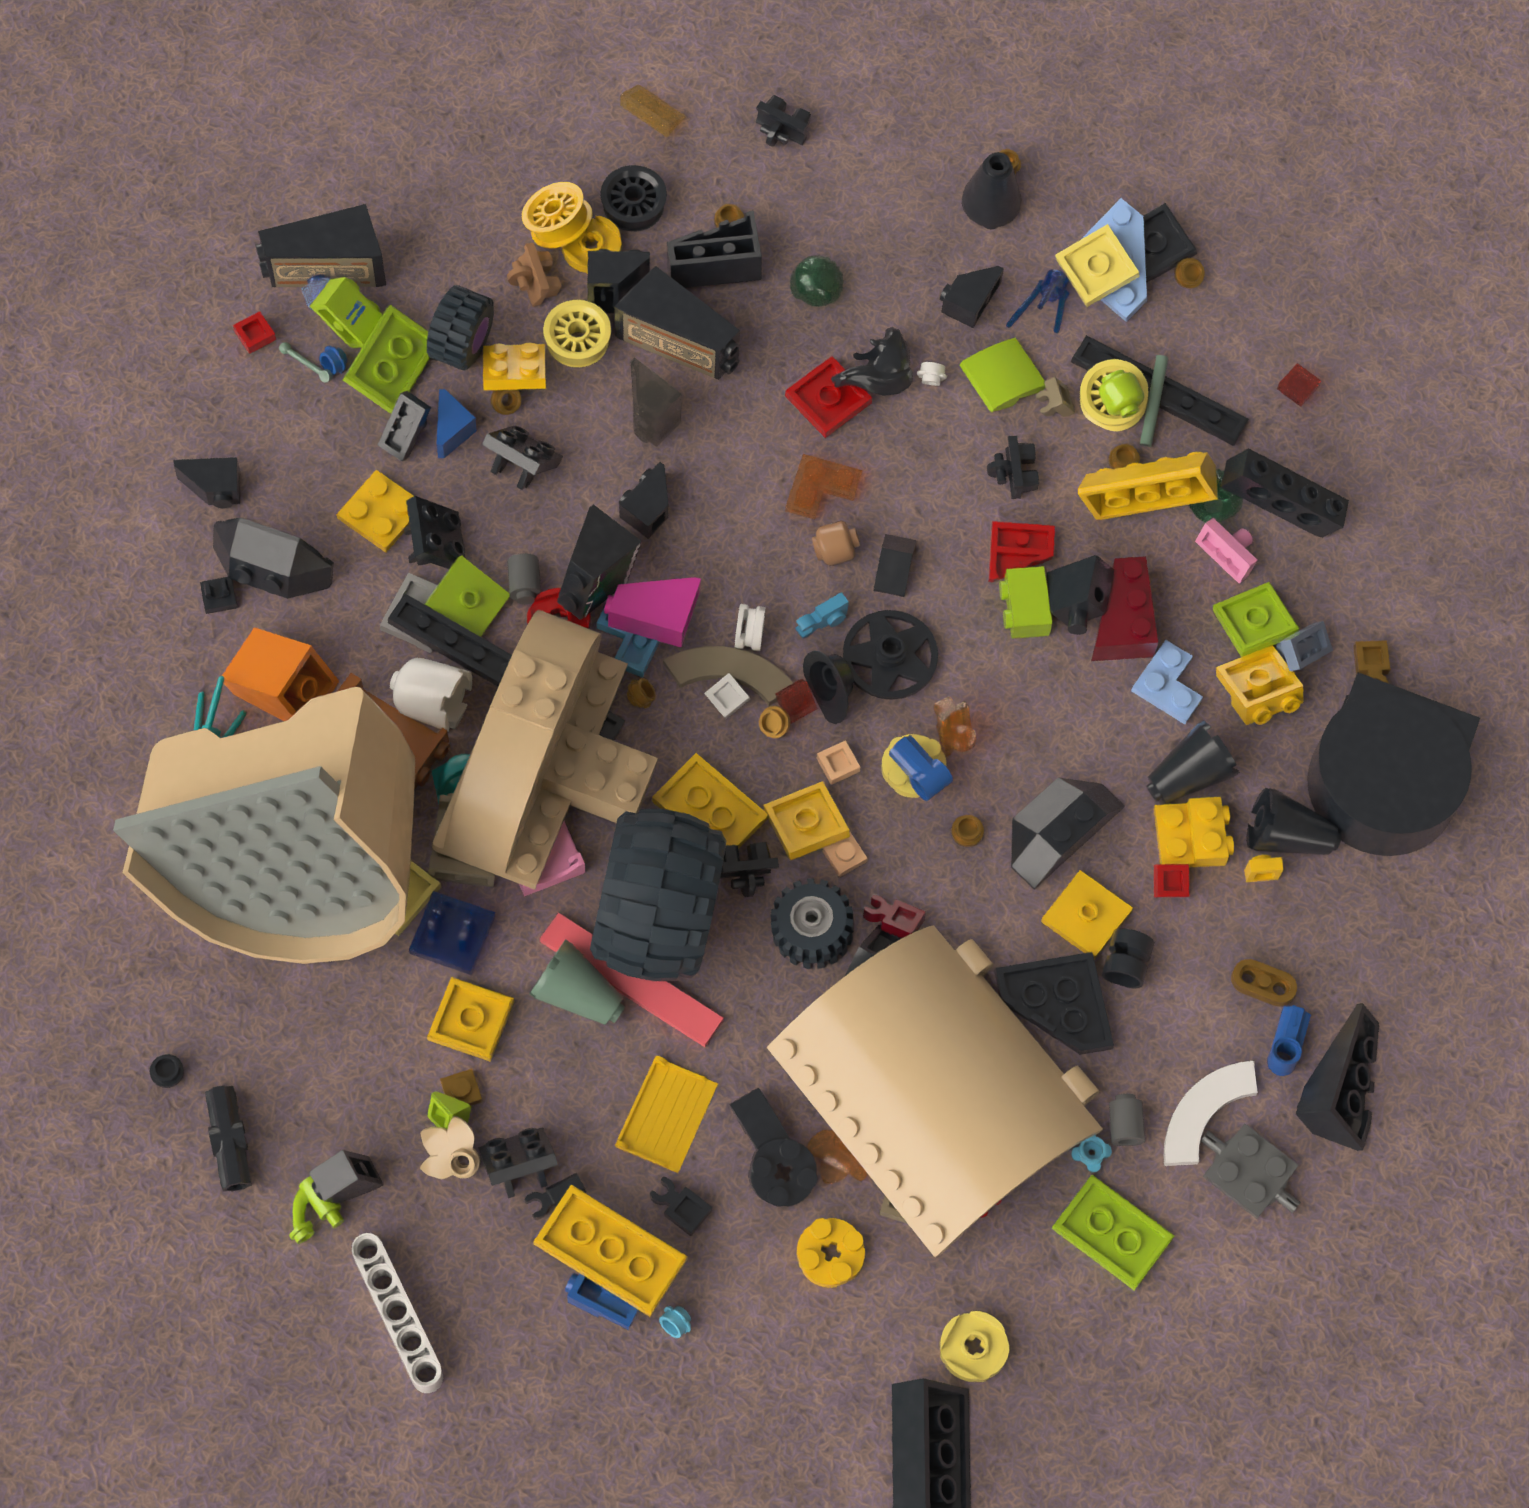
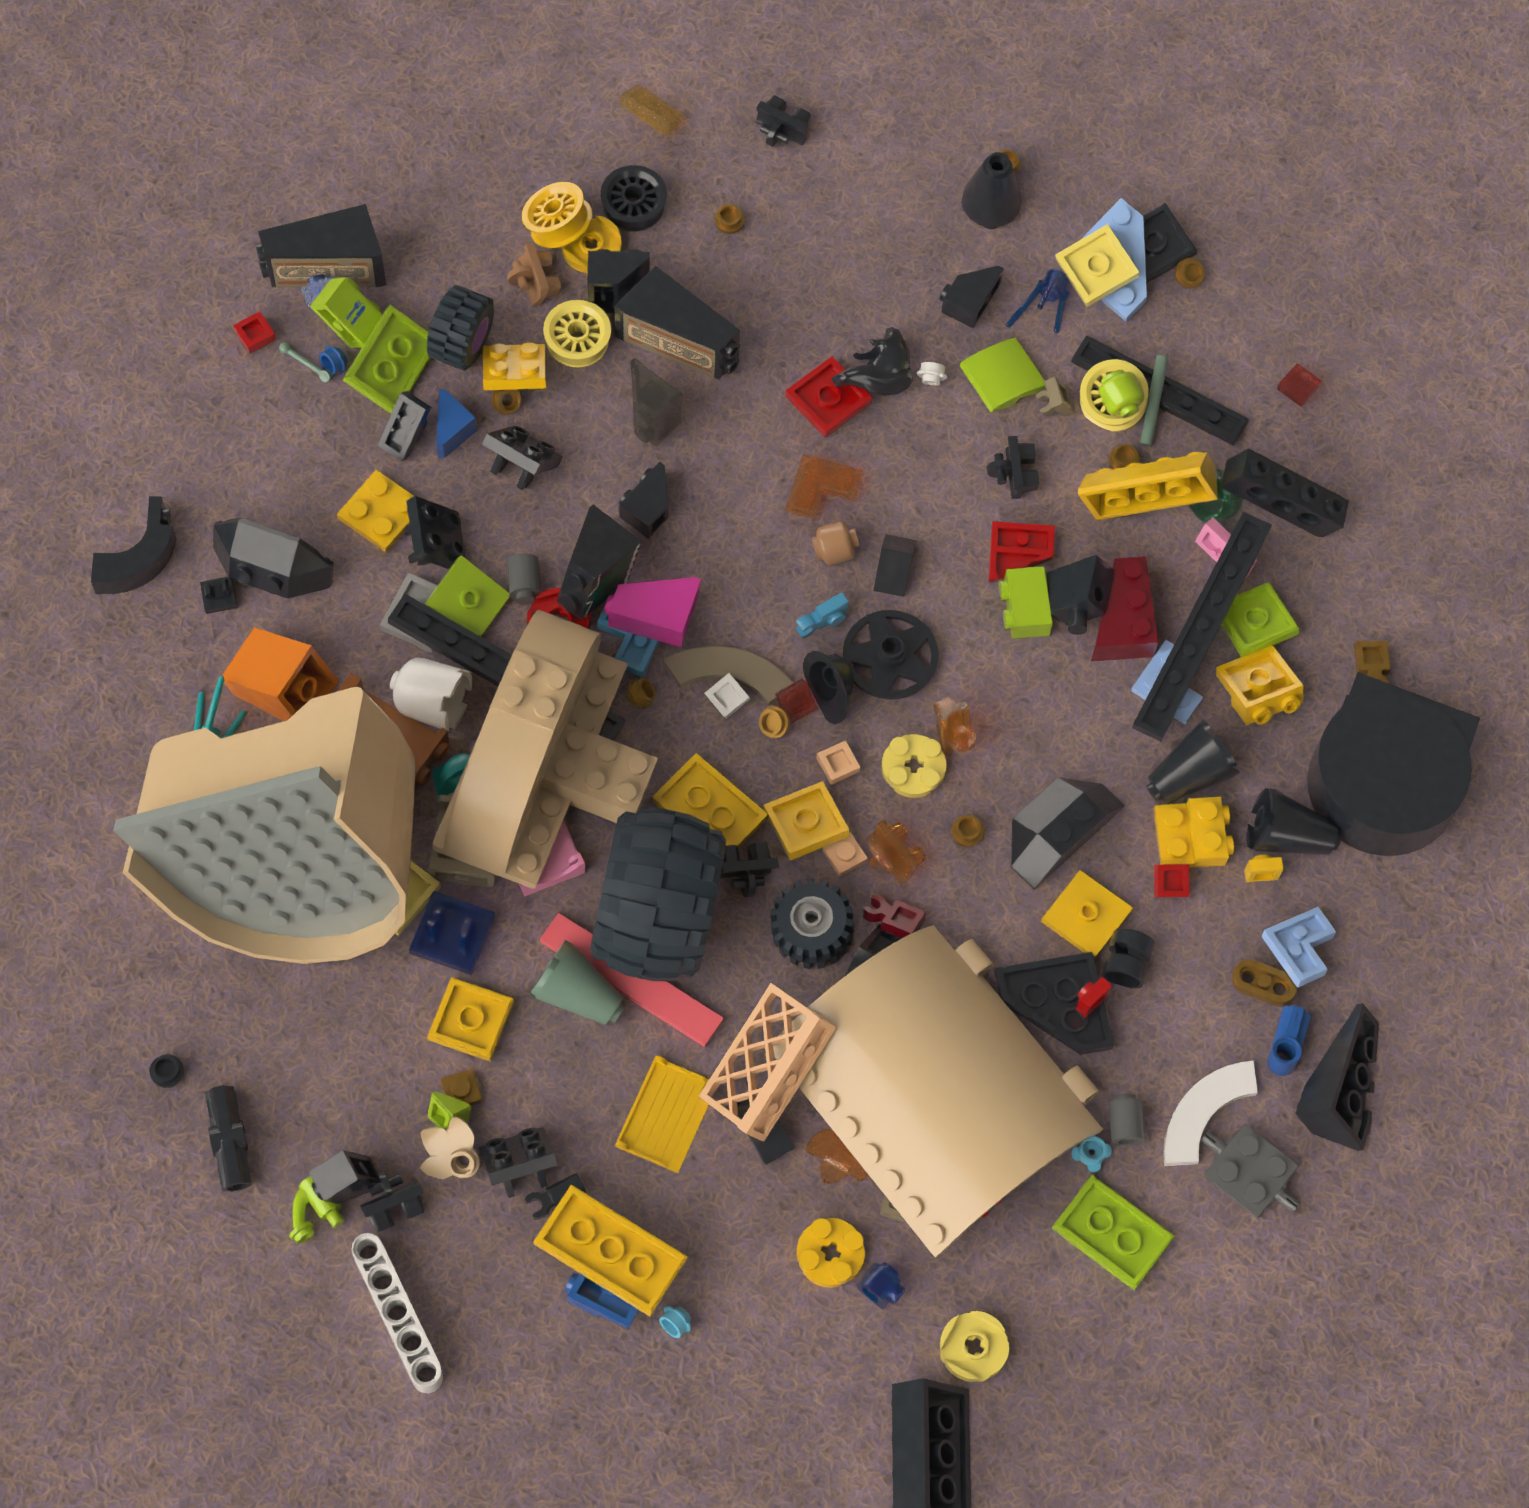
black slope [174,457,240,509] -> none
black plate [650,1177,712,1236] -> none
black wedge [667,210,762,288] -> none
white wheel [735,604,766,651] -> none
black plate [748,1138,817,1207] -> none
clear green hair [790,255,844,307] -> none
blue piece [889,735,953,801] -> none
sand blue tile [1276,621,1333,671] -> none
none -> black arch [91,496,176,594]
none -> black hips [360,1170,424,1232]
none -> light nougat fence [699,983,837,1142]
none -> clear blue plate [856,1262,906,1310]
none -> clear orange hips [867,819,926,885]
none -> red plate [1076,977,1112,1018]
none -> black plate [1132,512,1272,742]
none -> light blue plate [1261,907,1336,988]

